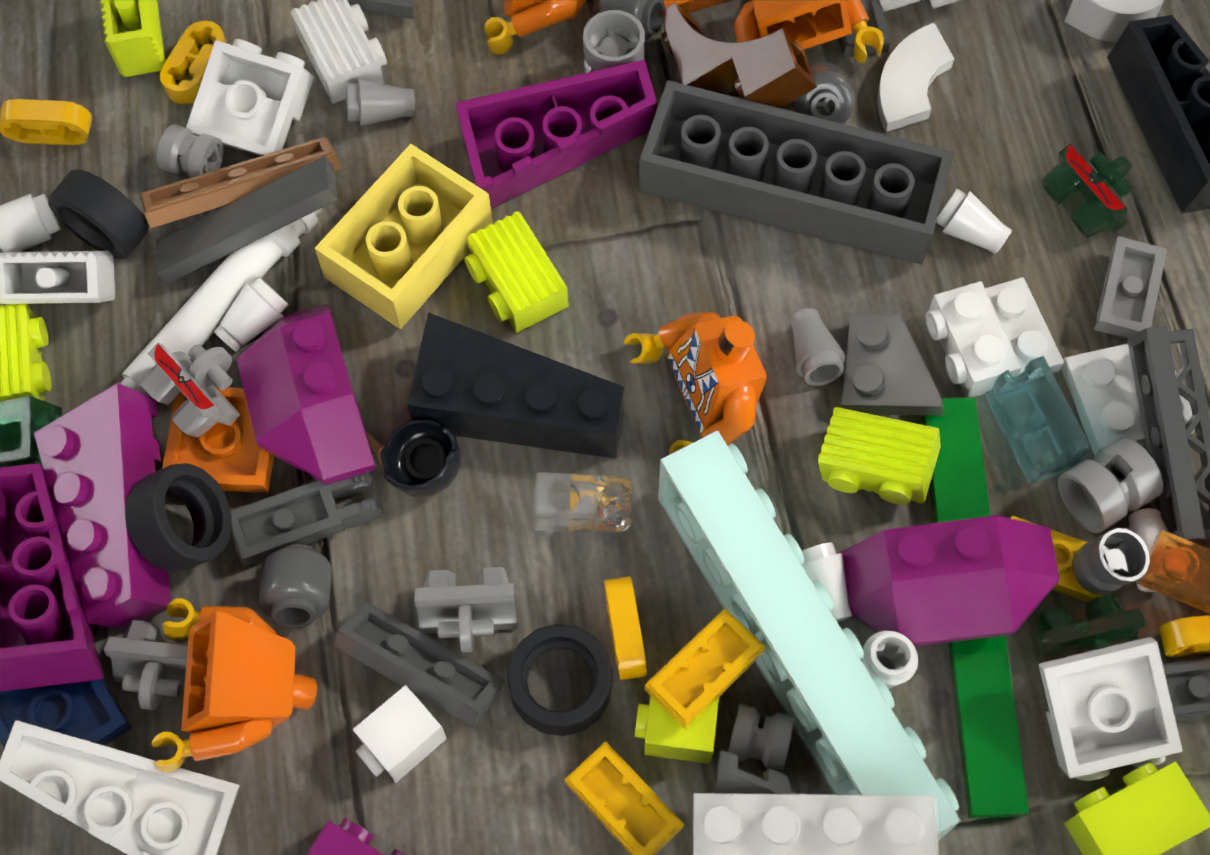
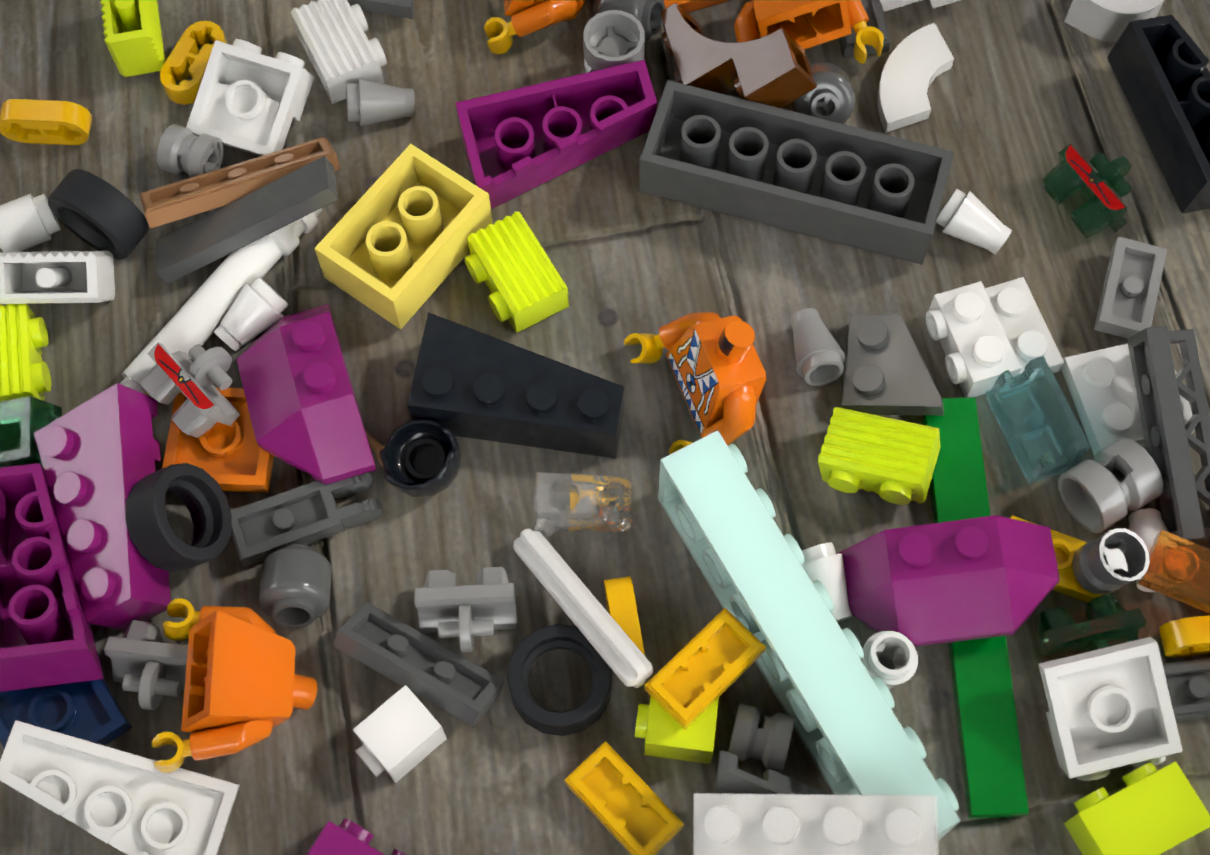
none -> white axle [513,528,653,688]

